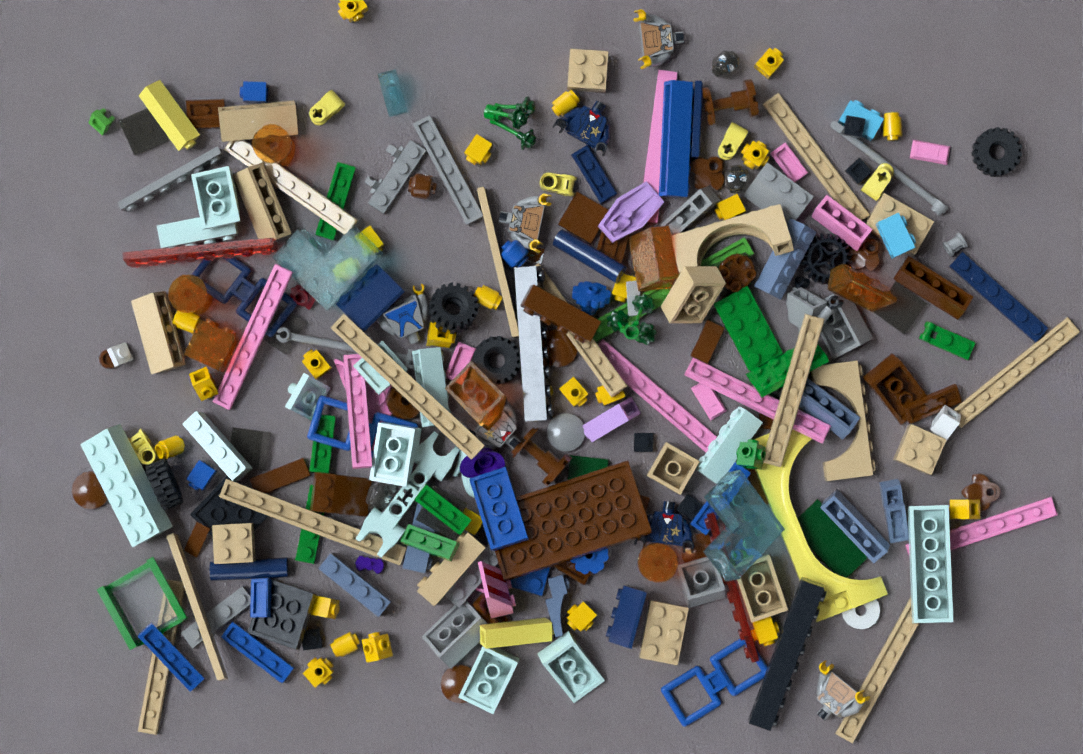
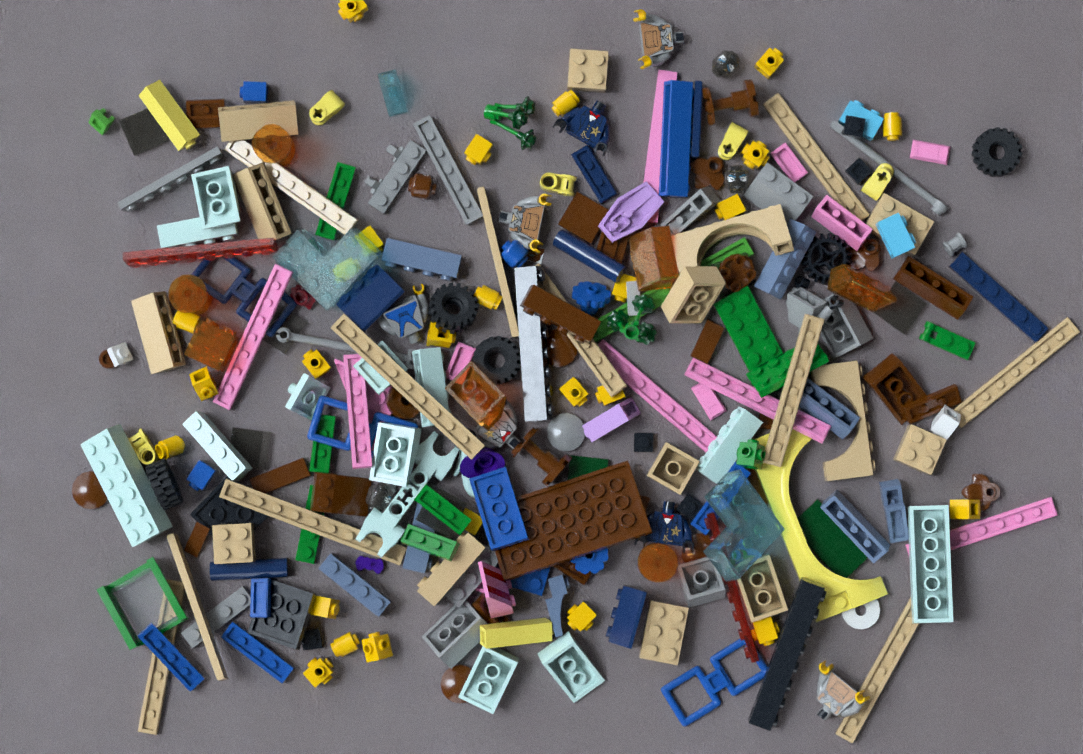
none -> sand blue brick [382,238,462,282]

